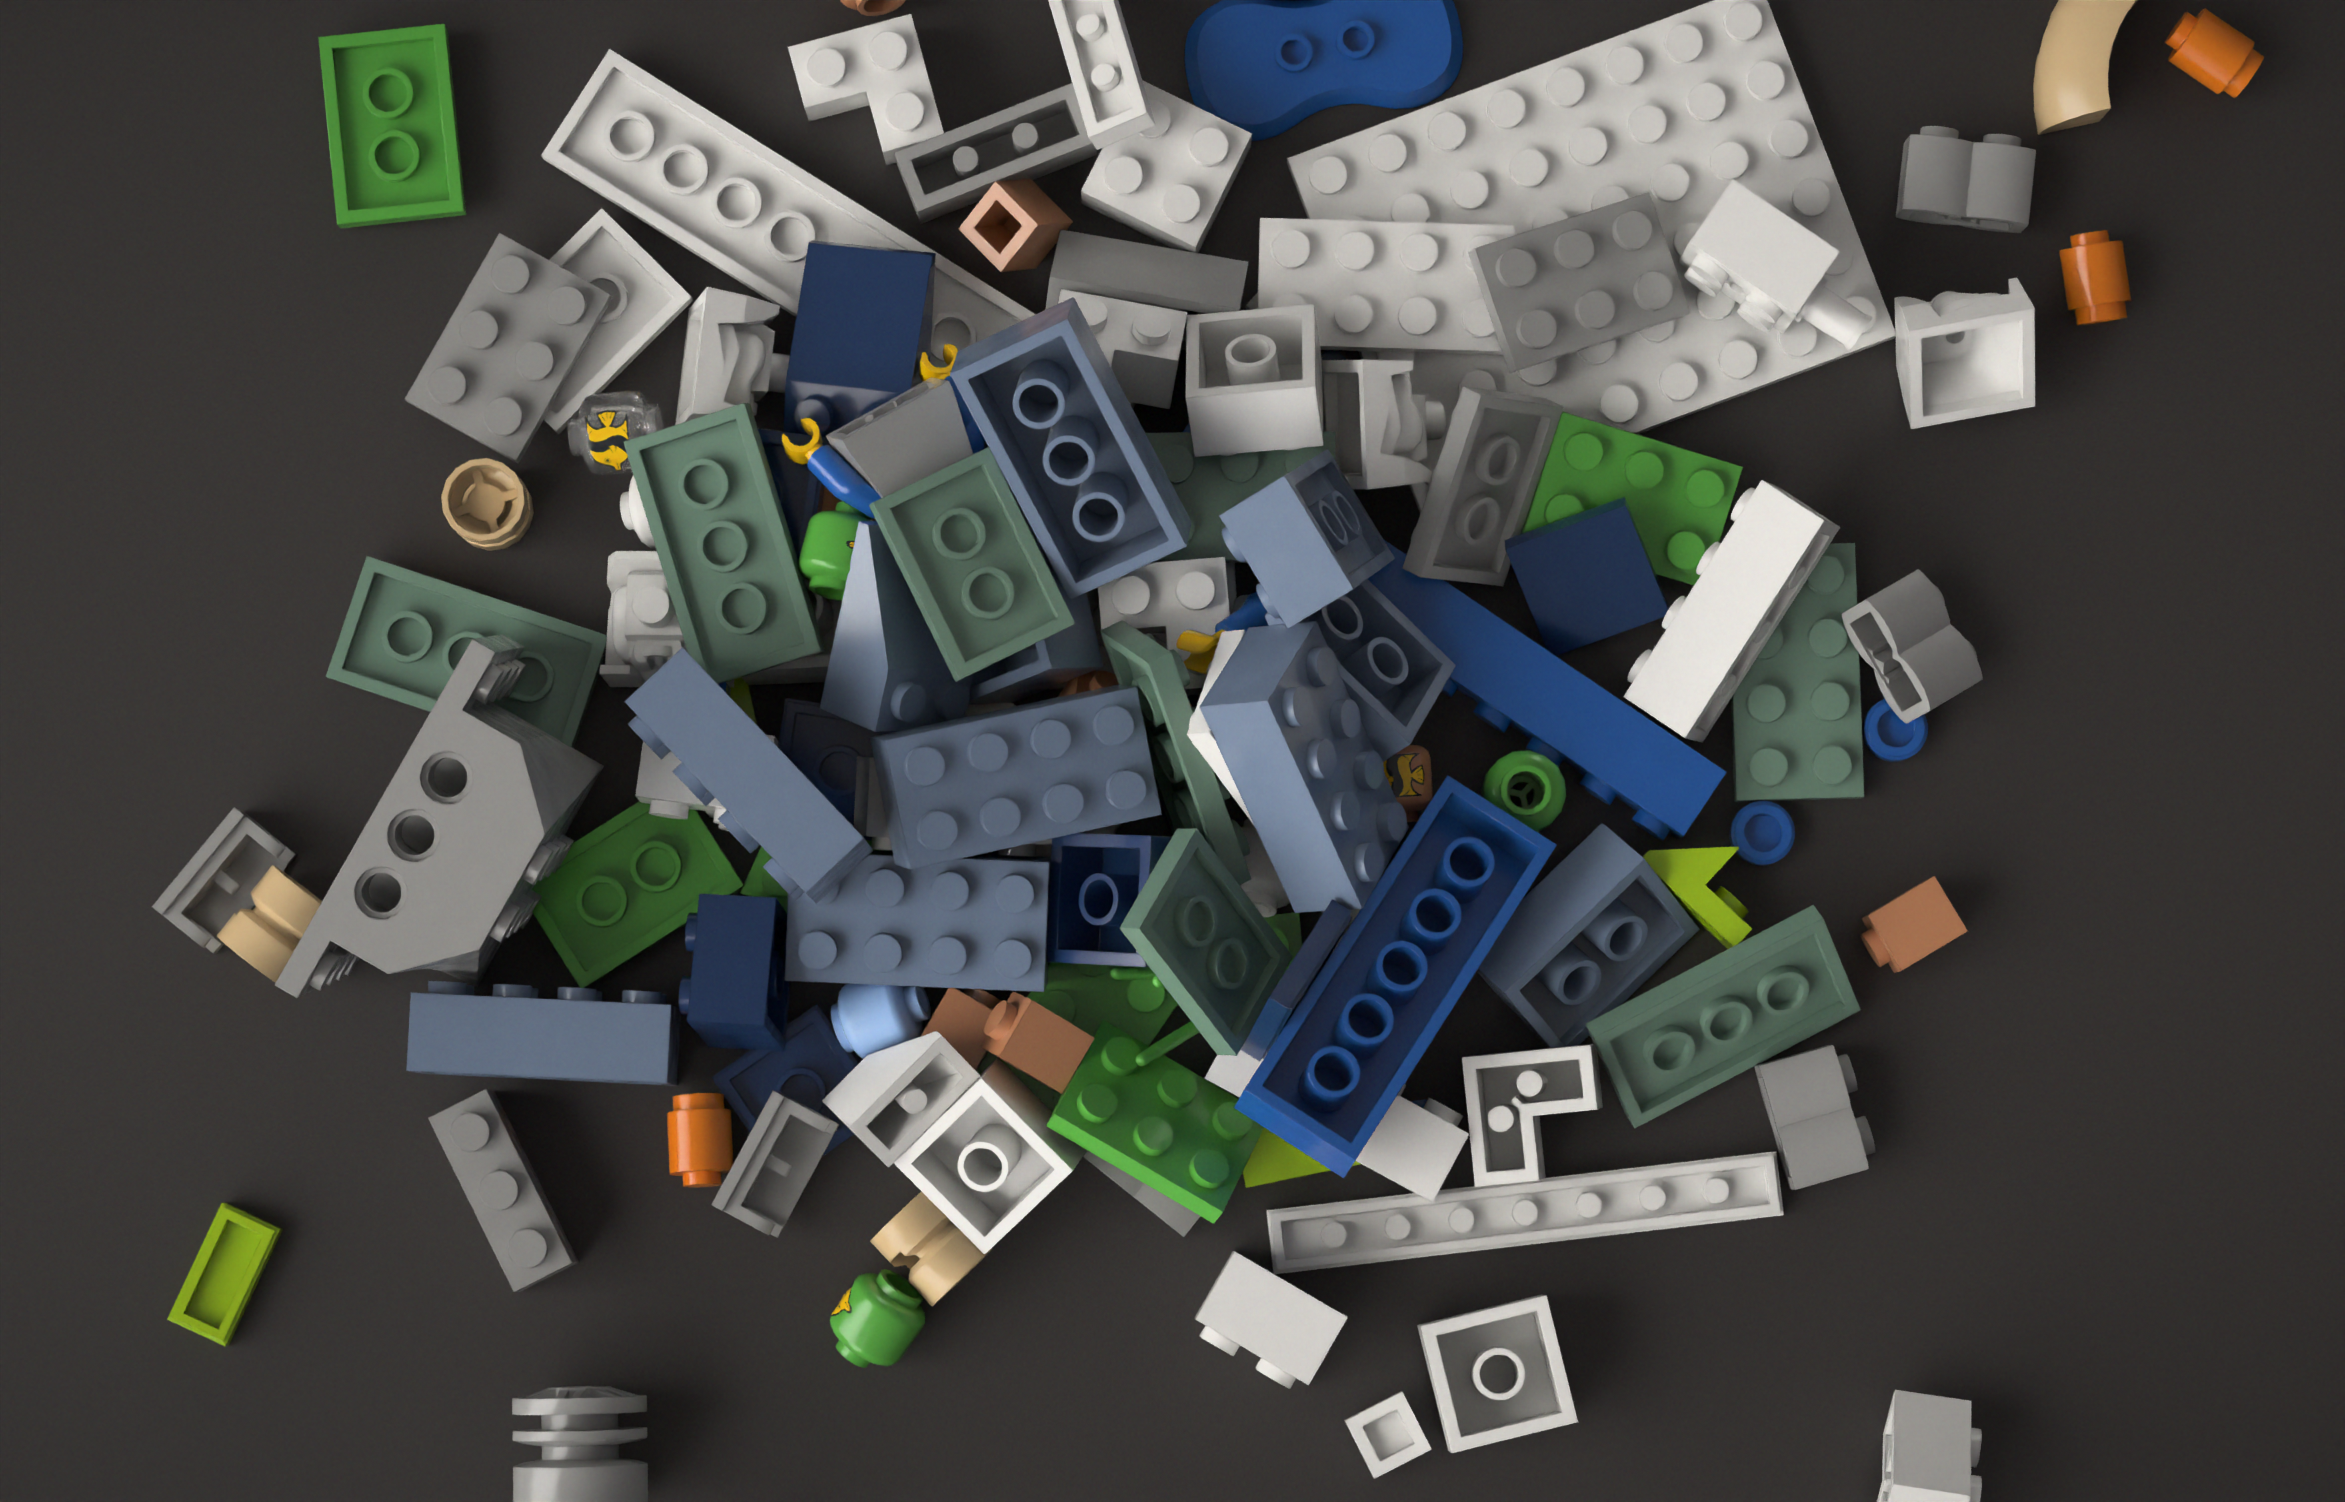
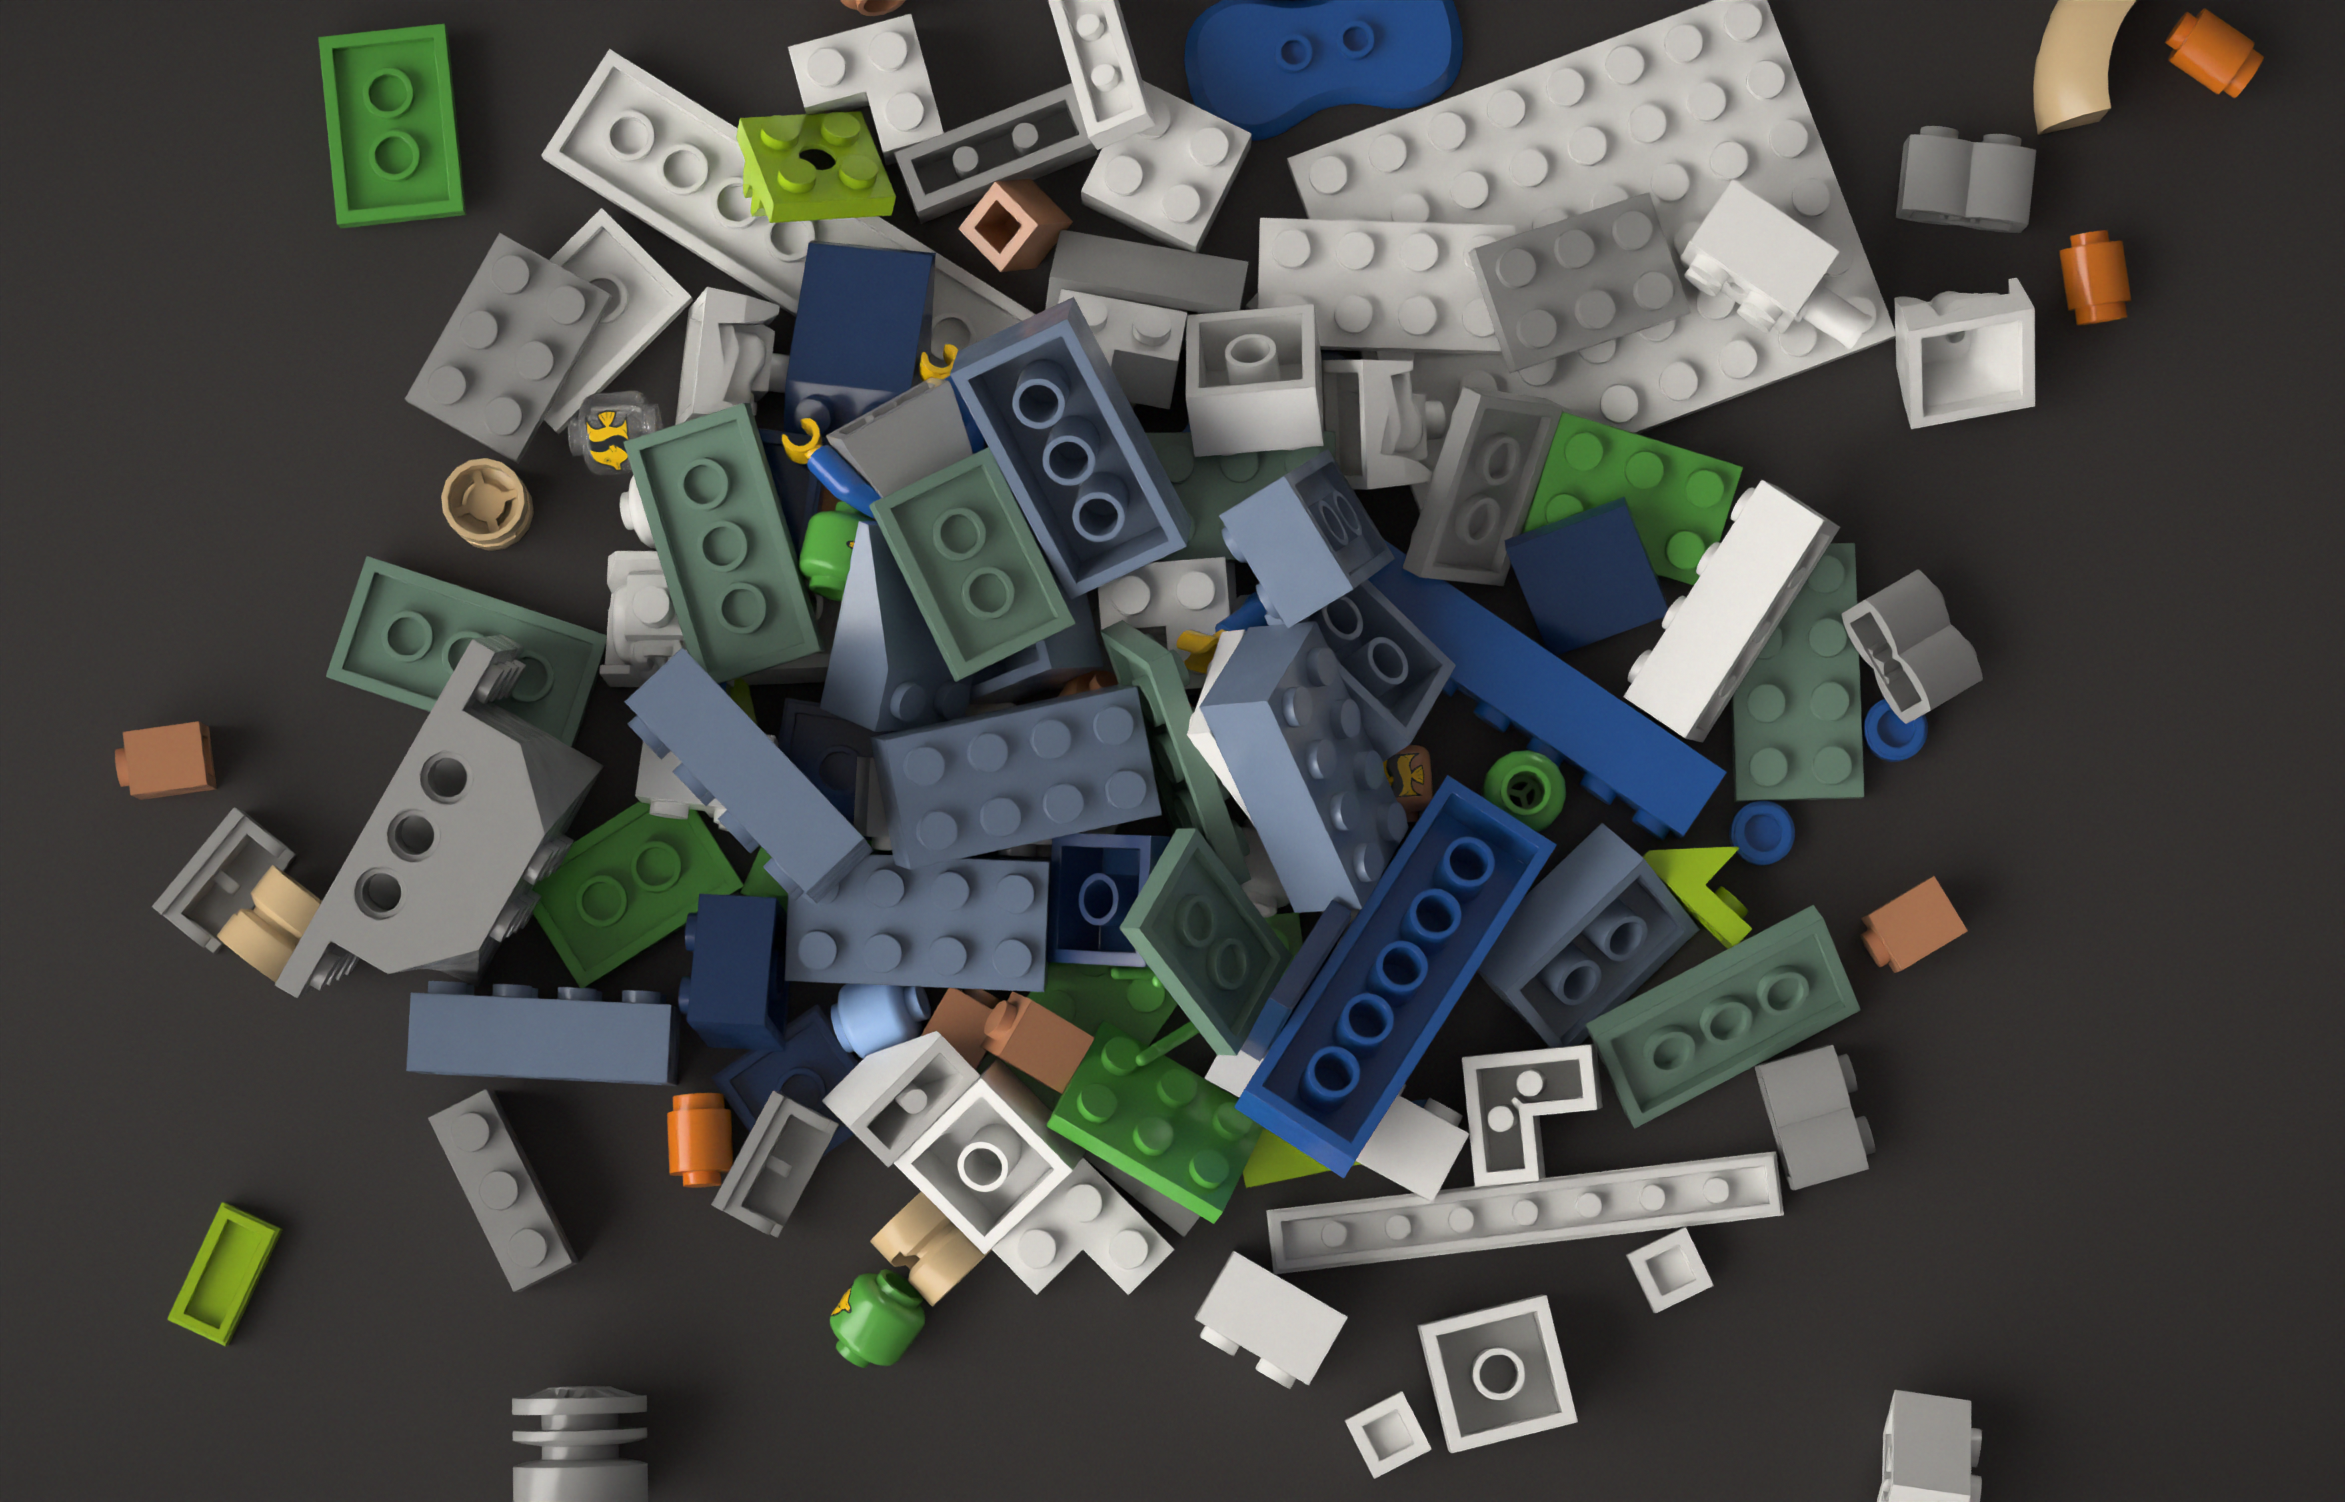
none -> nougat brick [115,721,217,800]
none -> lime piece [736,111,896,223]
none -> white brick [991,1158,1174,1295]
none -> white plate [1626,1227,1714,1313]

